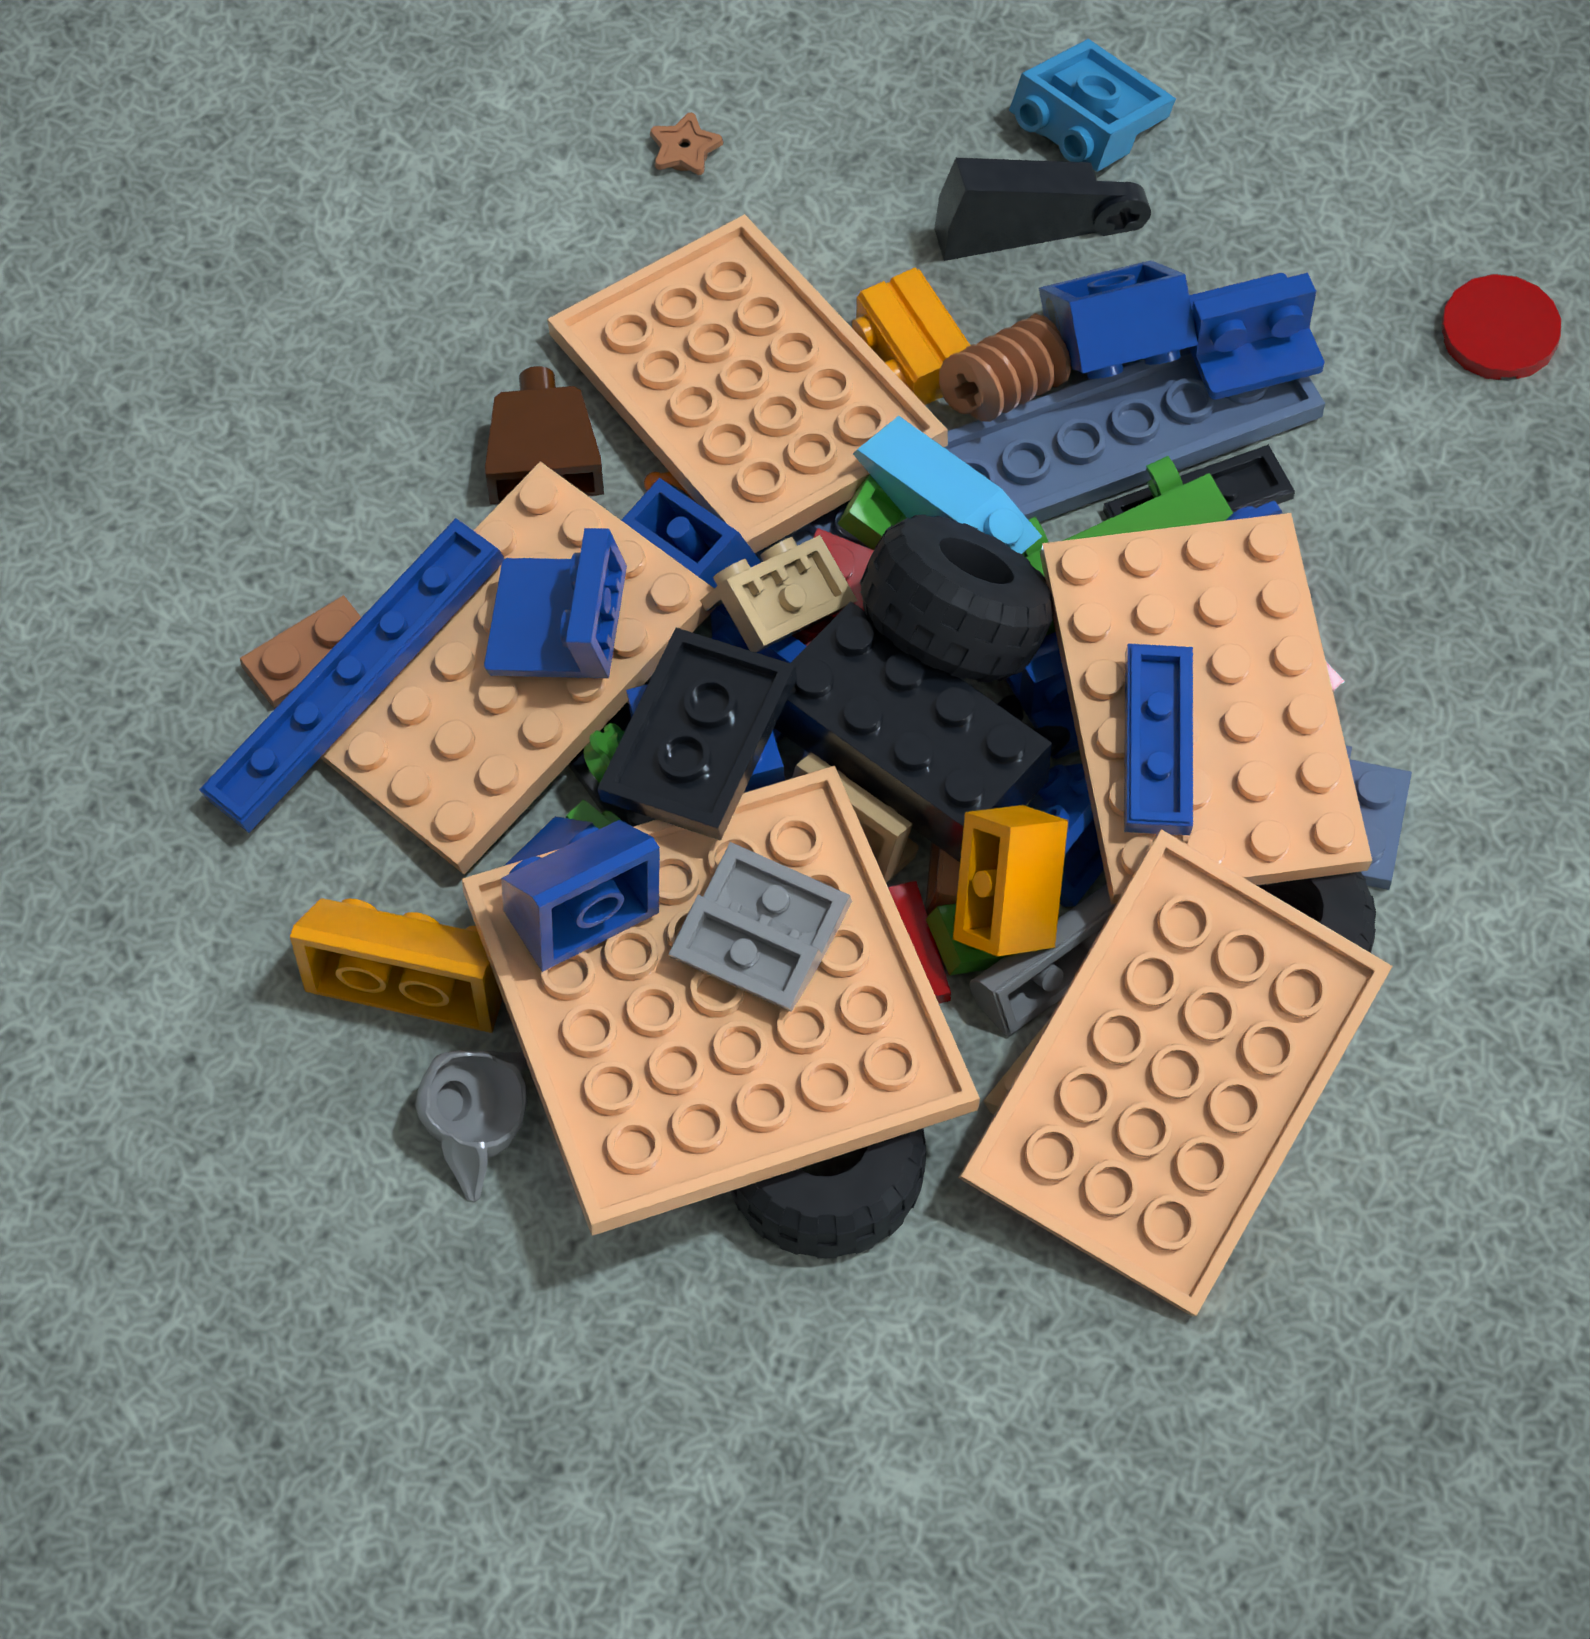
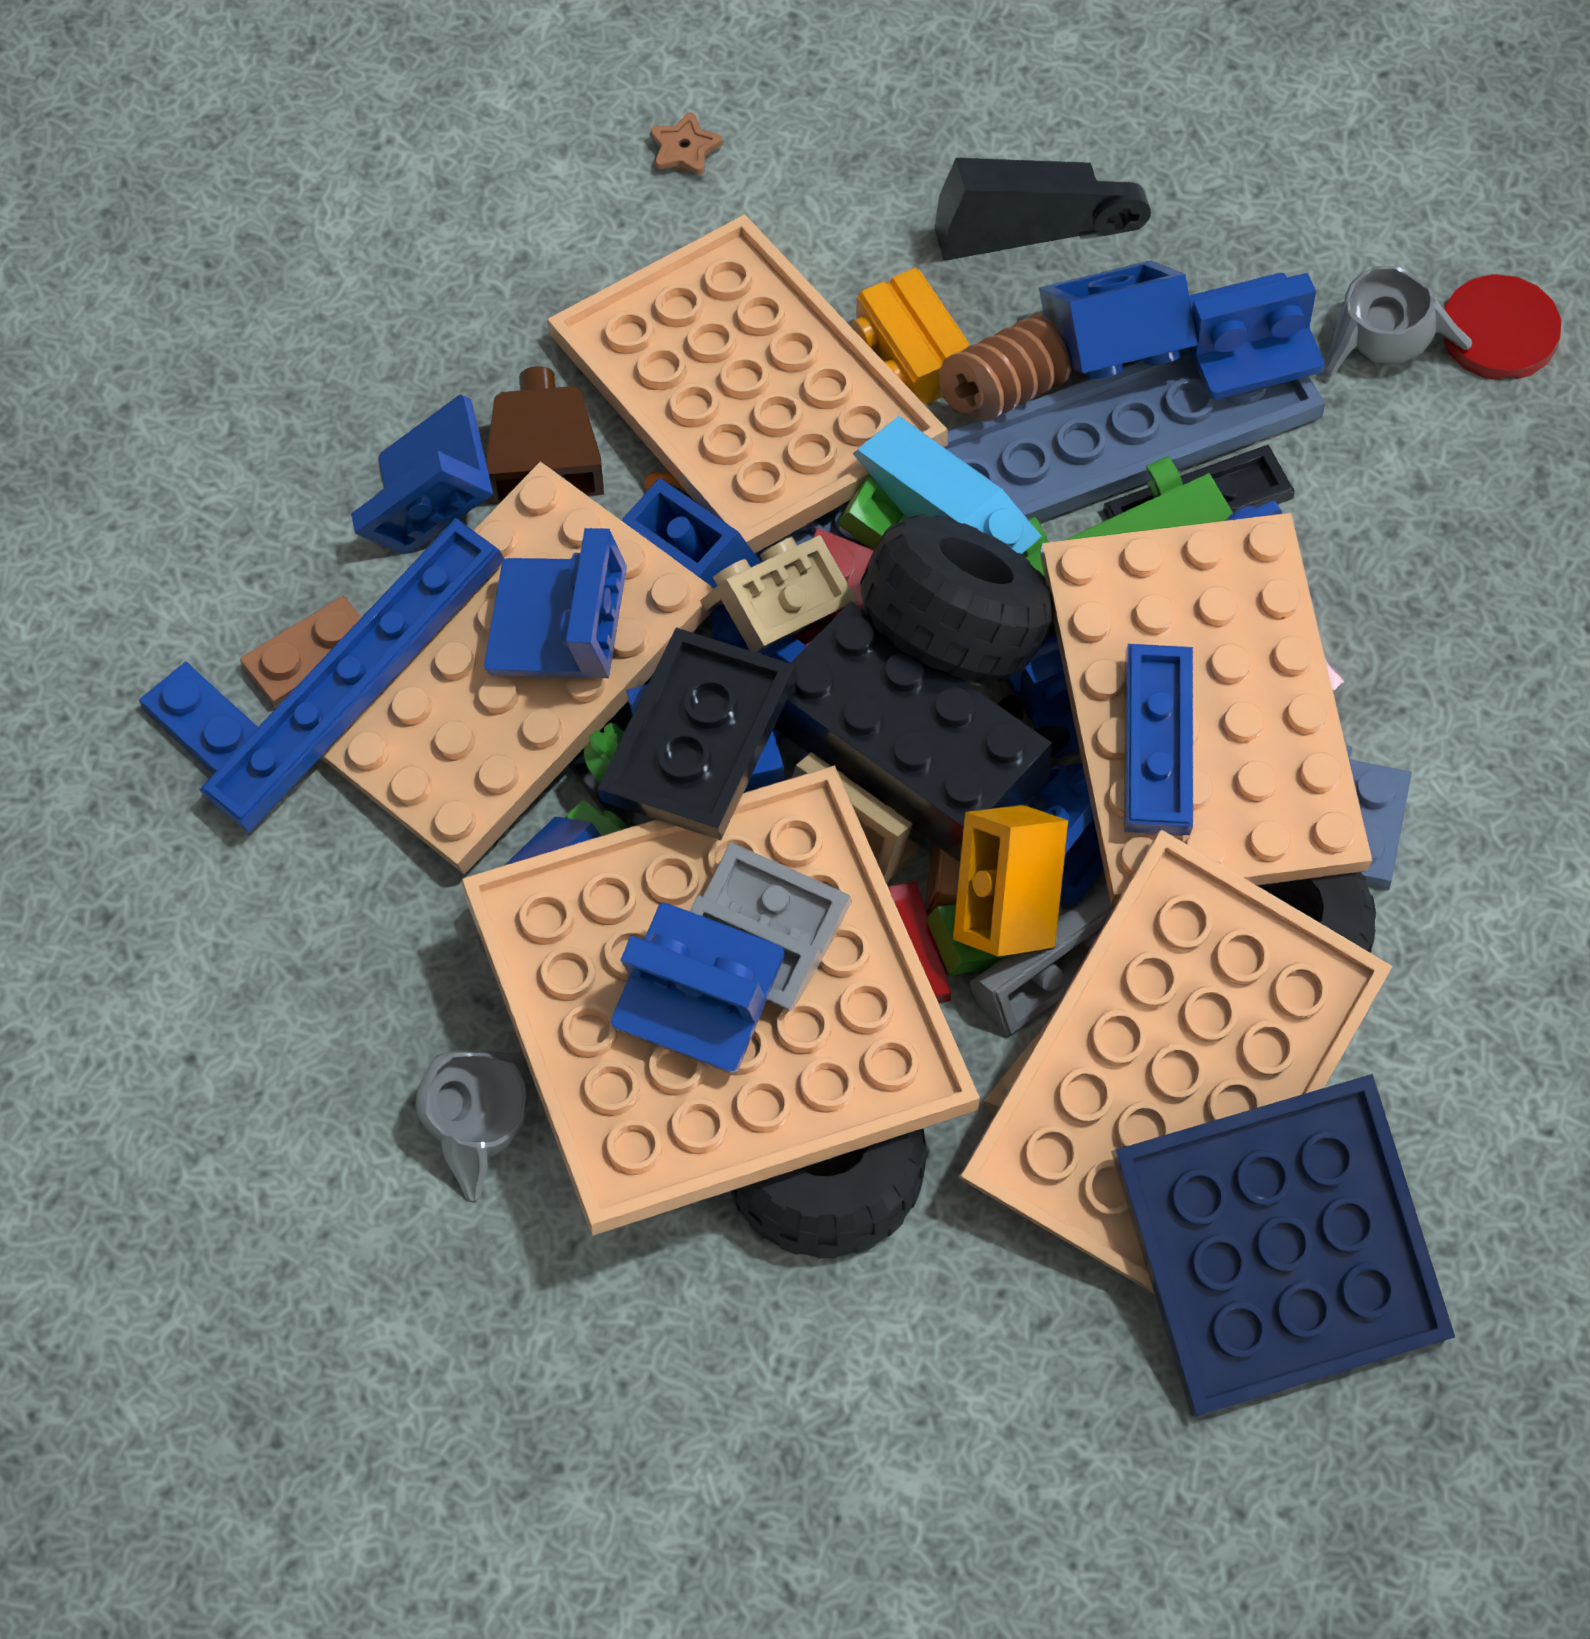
light orange slope [290,898,503,1033] -> none
blue slope [501,820,660,972] -> none
dark azure plate [1009,39,1176,172] -> none
none -> blue plate [139,661,258,774]
none -> blue bracket [351,395,493,554]
none -> blue bracket [611,903,785,1074]
none -> dark blue plate [1111,1074,1455,1416]
none -> light grey piece [1323,266,1472,376]

